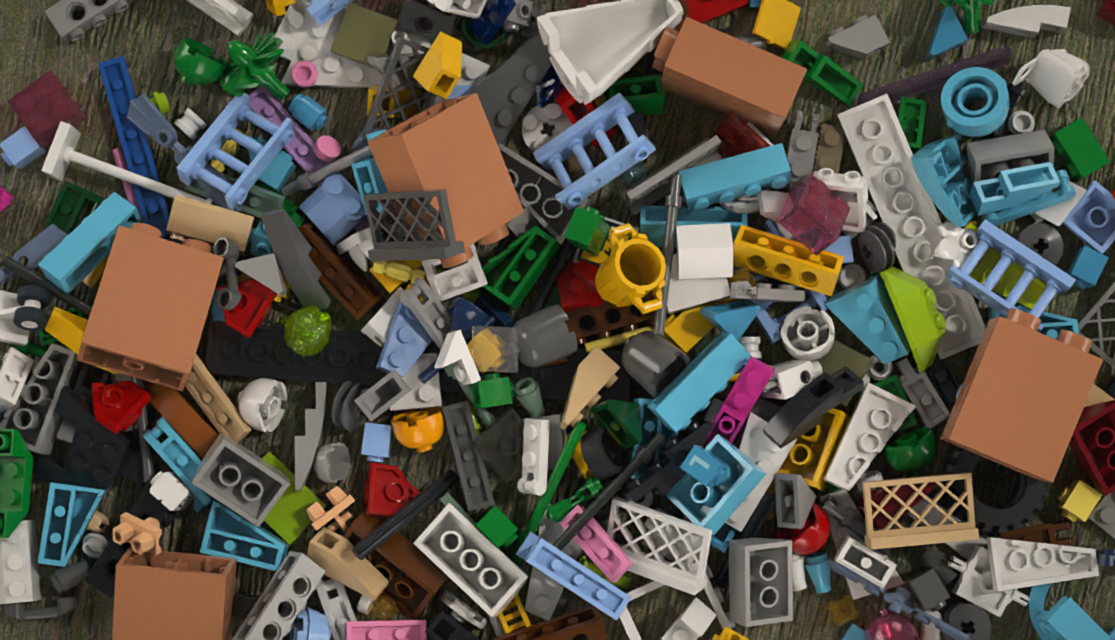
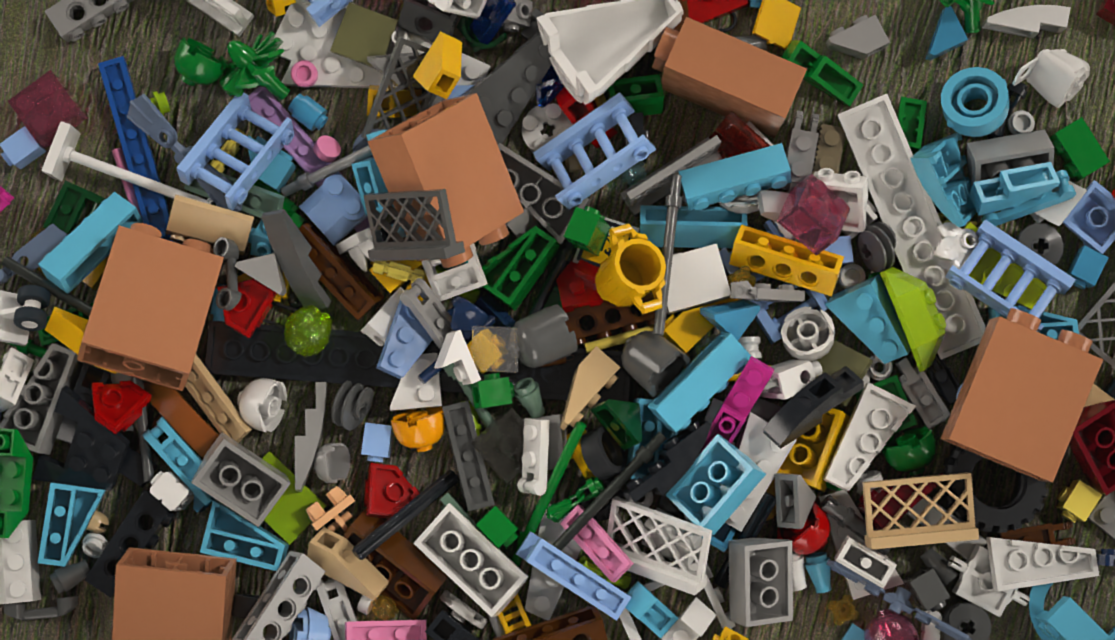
light nougat hips [113,512,162,556] -> none
white wheel [174,107,207,140] -> none
light grey slope [354,369,412,421] -> none
white slope [676,223,733,280] -> none
dark azure brick [680,445,728,487] -> none
tile [857,45,1012,106] -> none
none -> medium azure plate [625,581,679,639]

